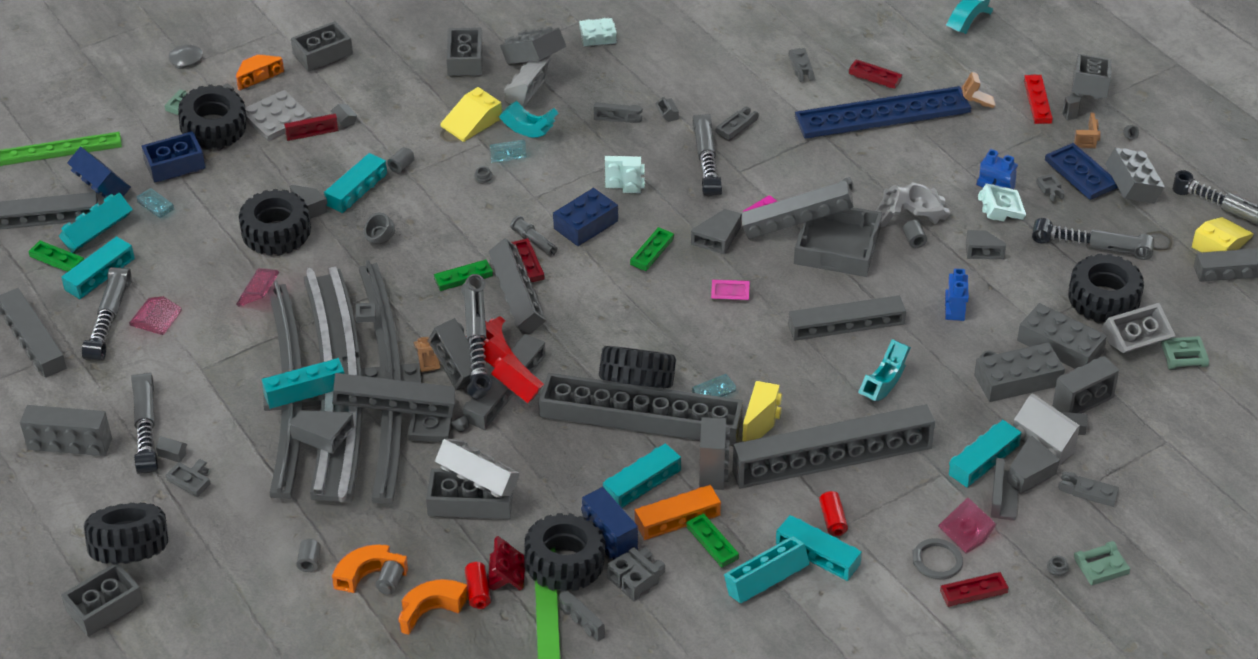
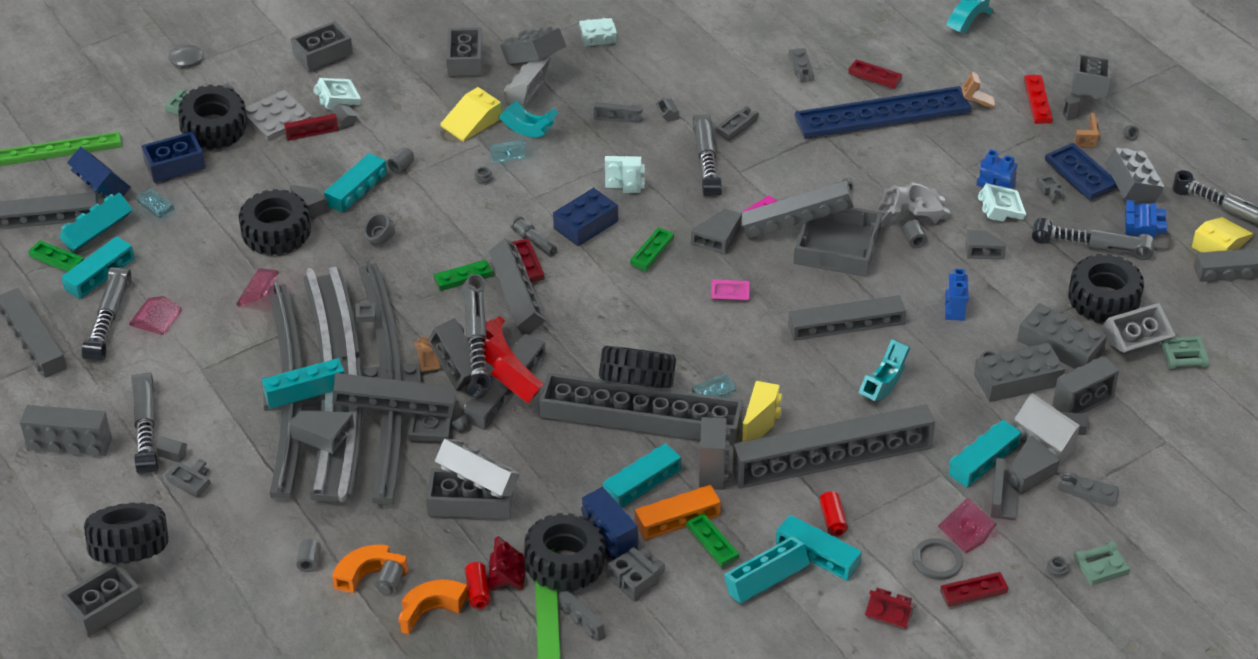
orange slope [236,55,284,90] -> none
none -> light aqua plate [314,78,361,110]
none -> dark red bracket [865,587,916,628]
none -> blue hips [1125,200,1167,239]

